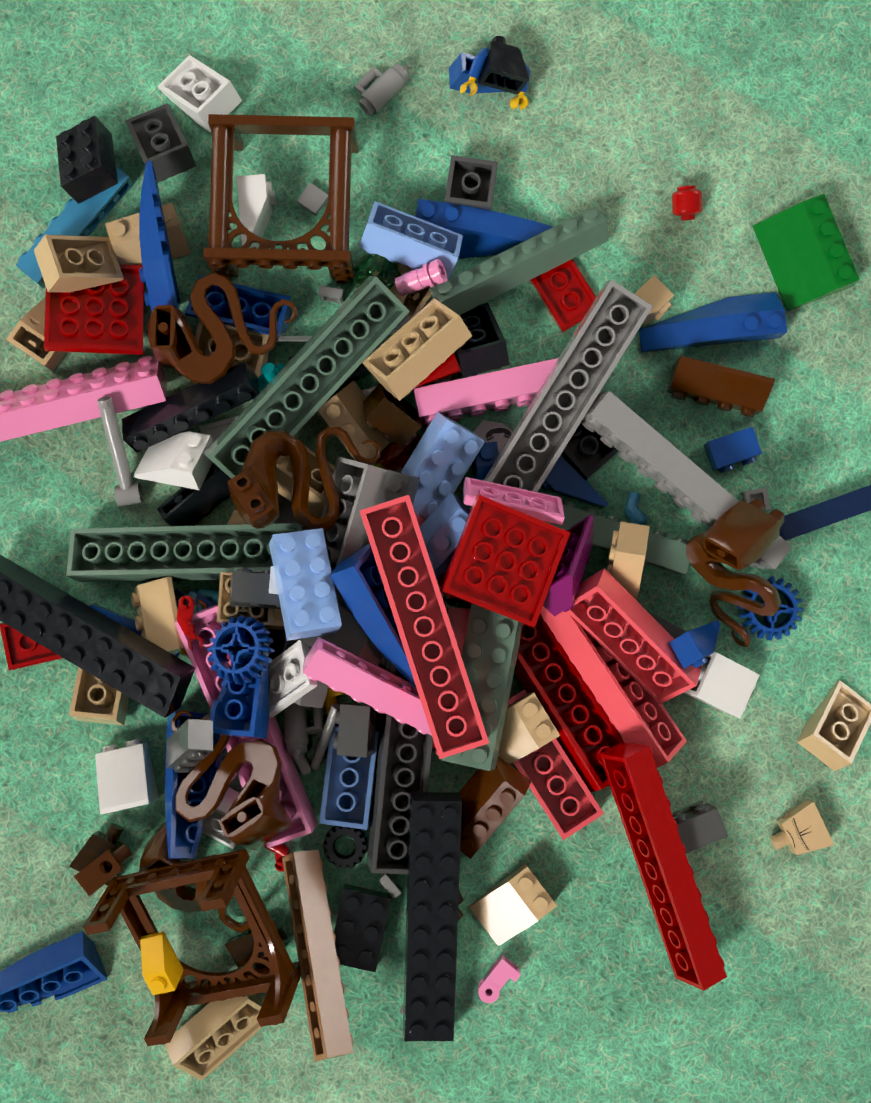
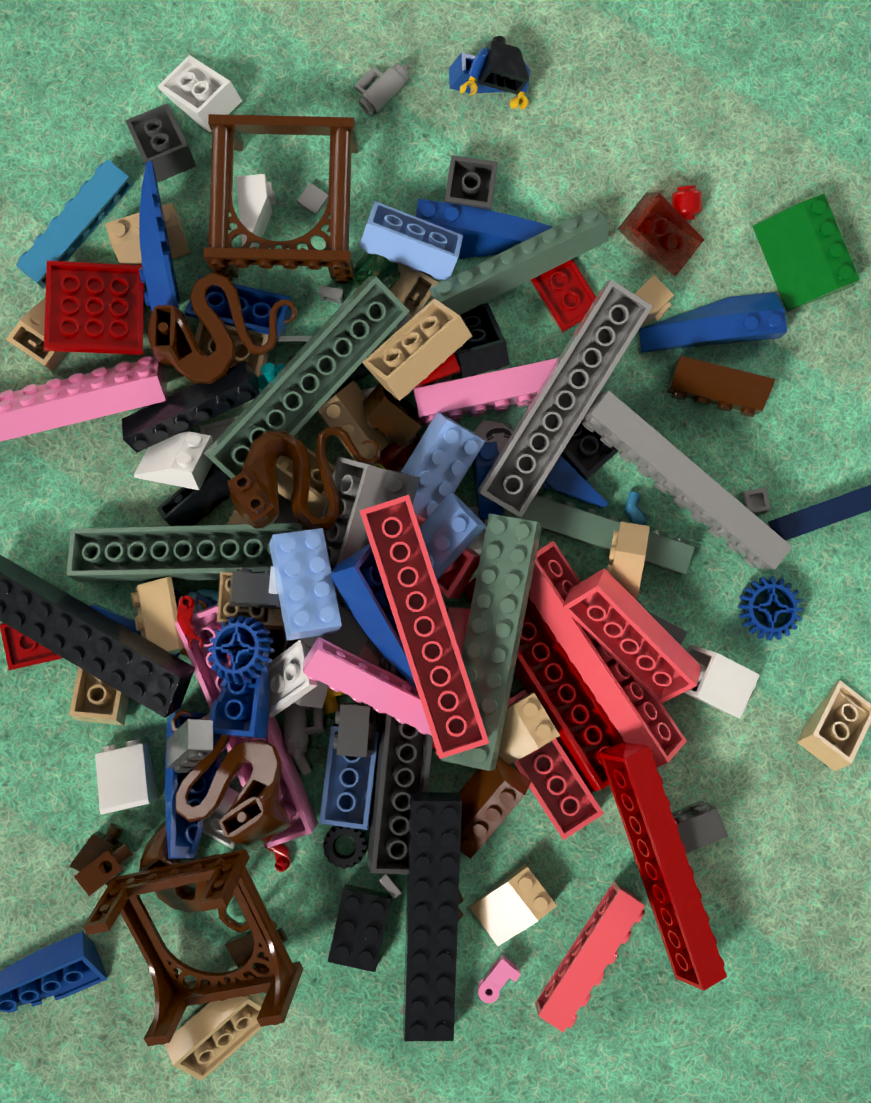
tan slope [34,235,124,292] -> none
black brick [56,116,118,204] -> none
light grey piece [97,396,143,507] -> none
yellow slope [140,931,184,995] -> none
medium nougat brick [282,850,354,1061] -> none
light grey bar [310,704,340,770] -> none
bright pink axle [395,259,448,296] -> none
red plate [440,494,570,628] -> none
bright pink tile [463,477,565,525] -> none
magenta slope [543,515,594,616] -> none
blue slope [669,620,720,669] -> none
reddish brown hips [686,498,784,647] -> none
blue brick [704,427,762,473] -> none
tan torso [769,800,834,855] -> none
none -> coral brick [535,881,645,1033]
none -> clear red slope [618,192,704,276]

